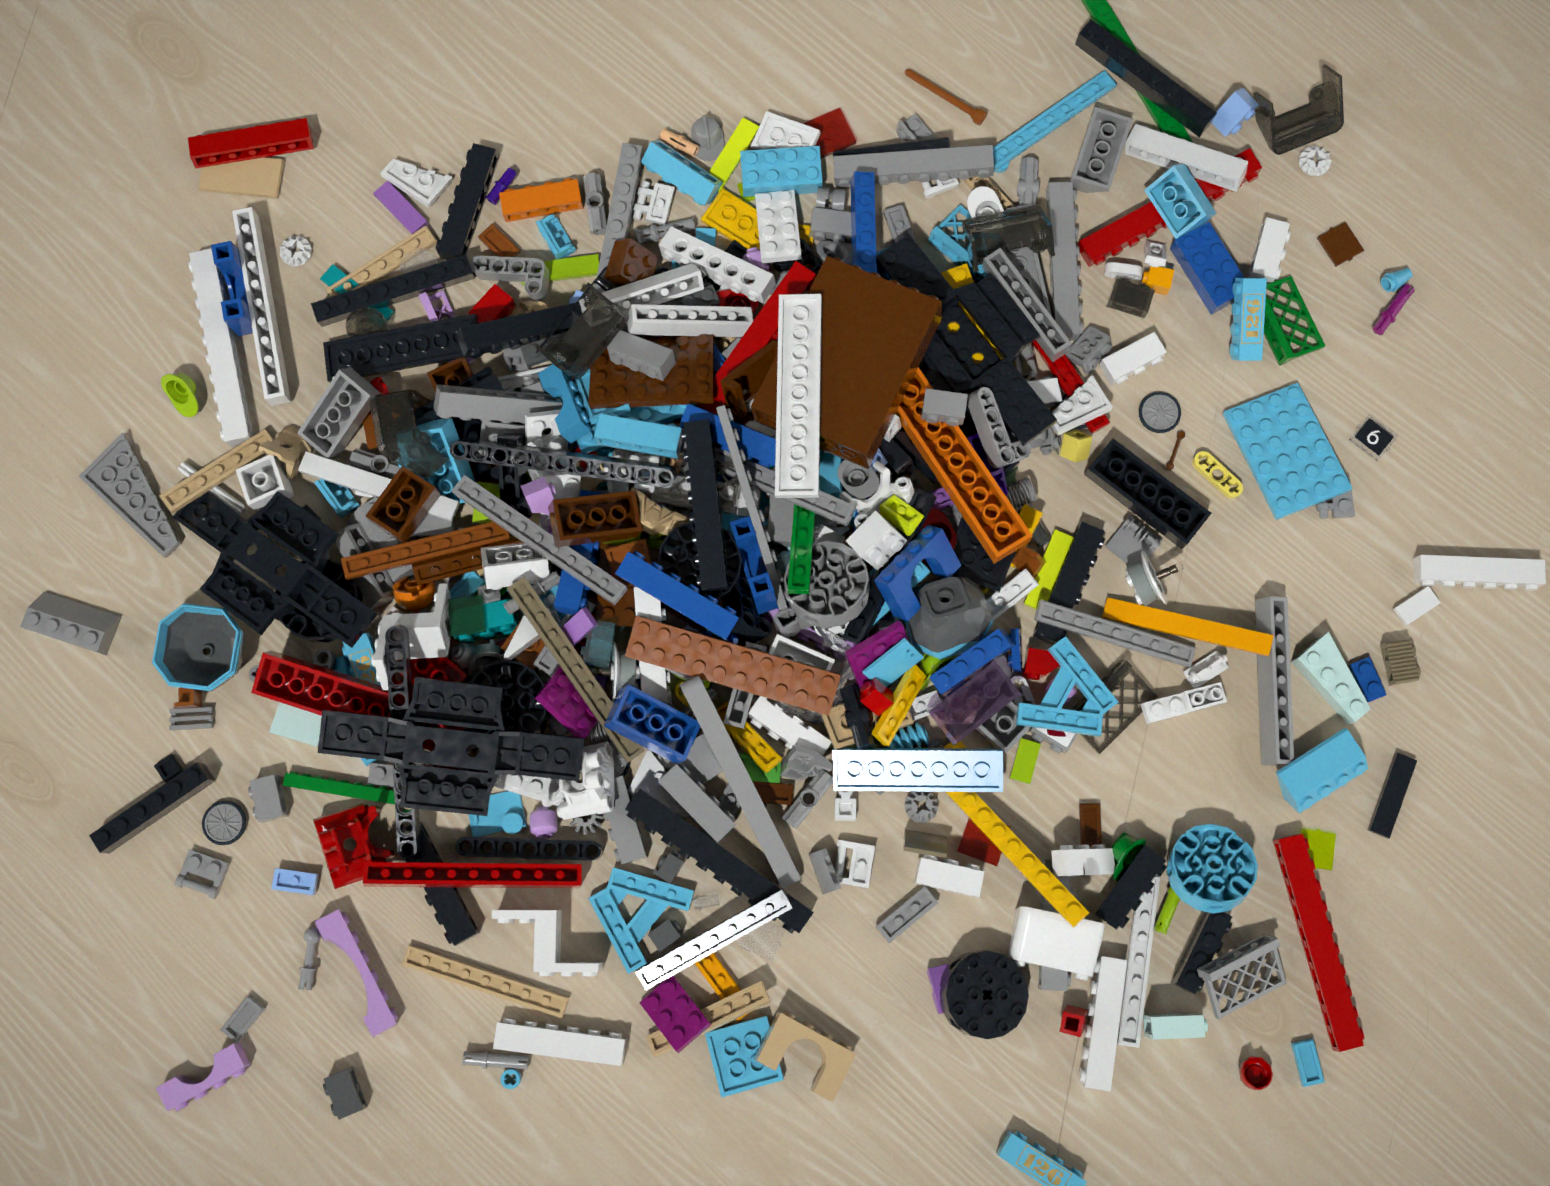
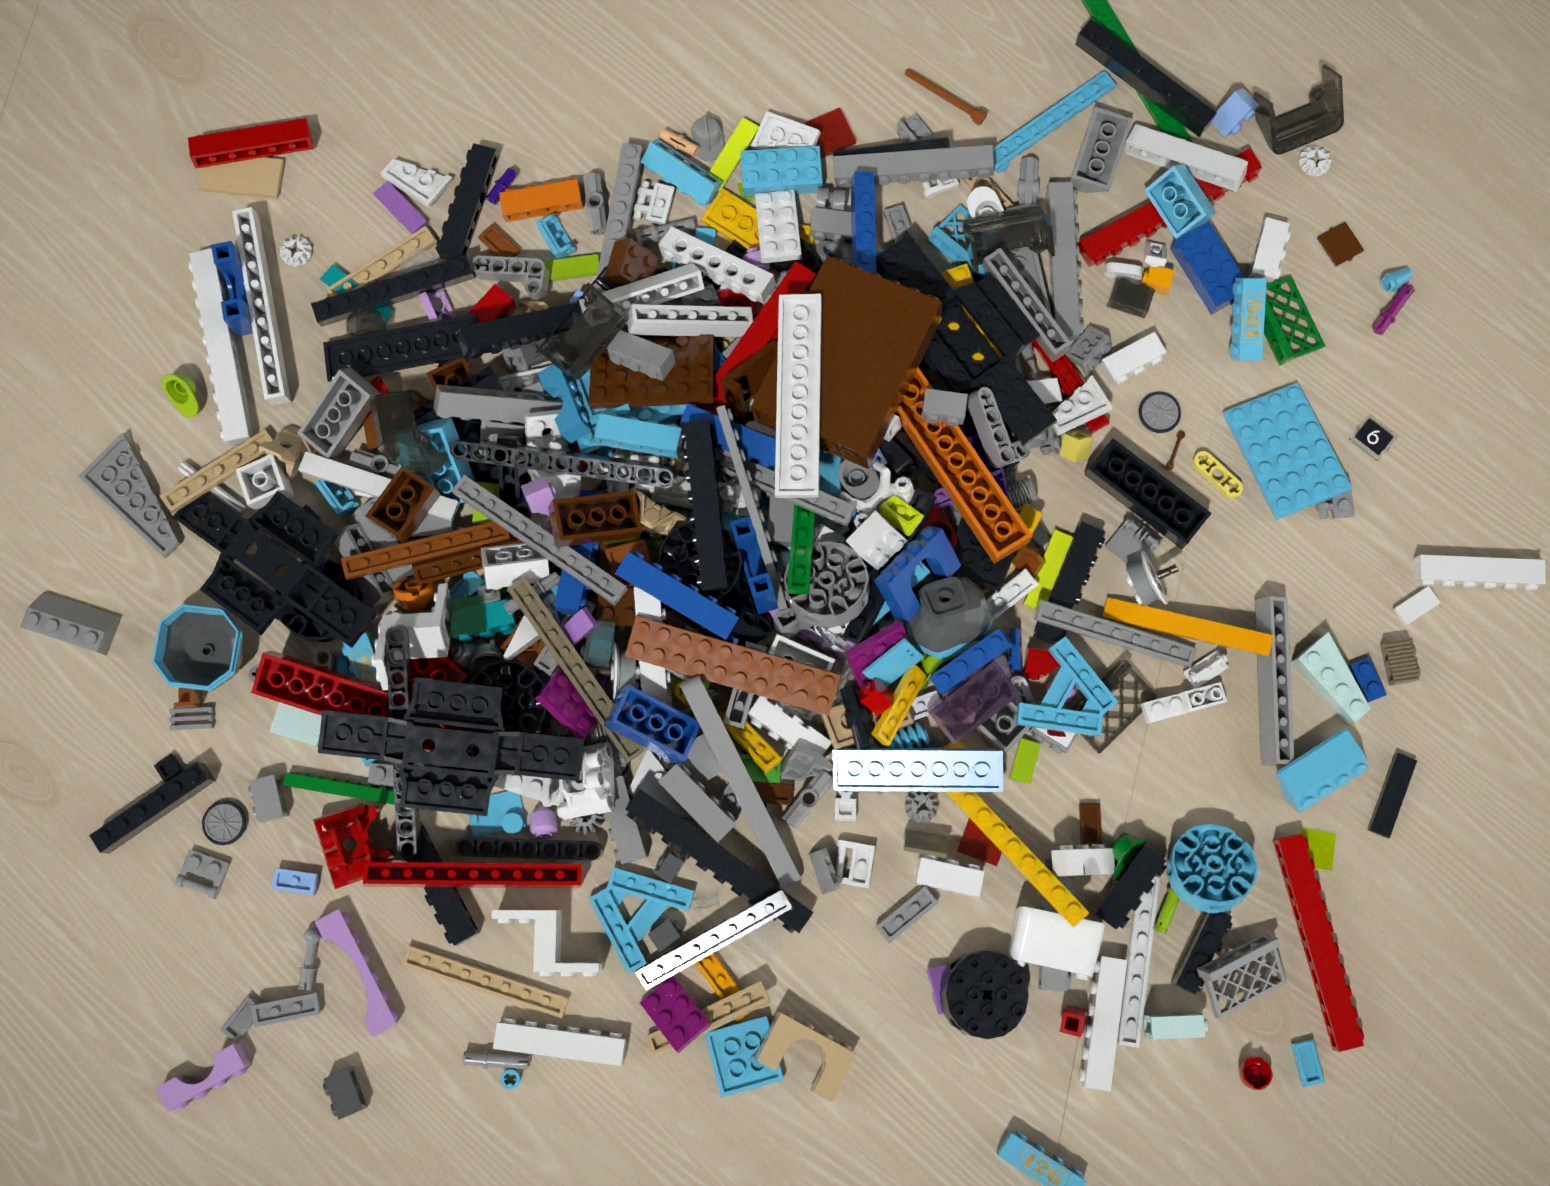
none -> light grey plate [251,992,321,1027]

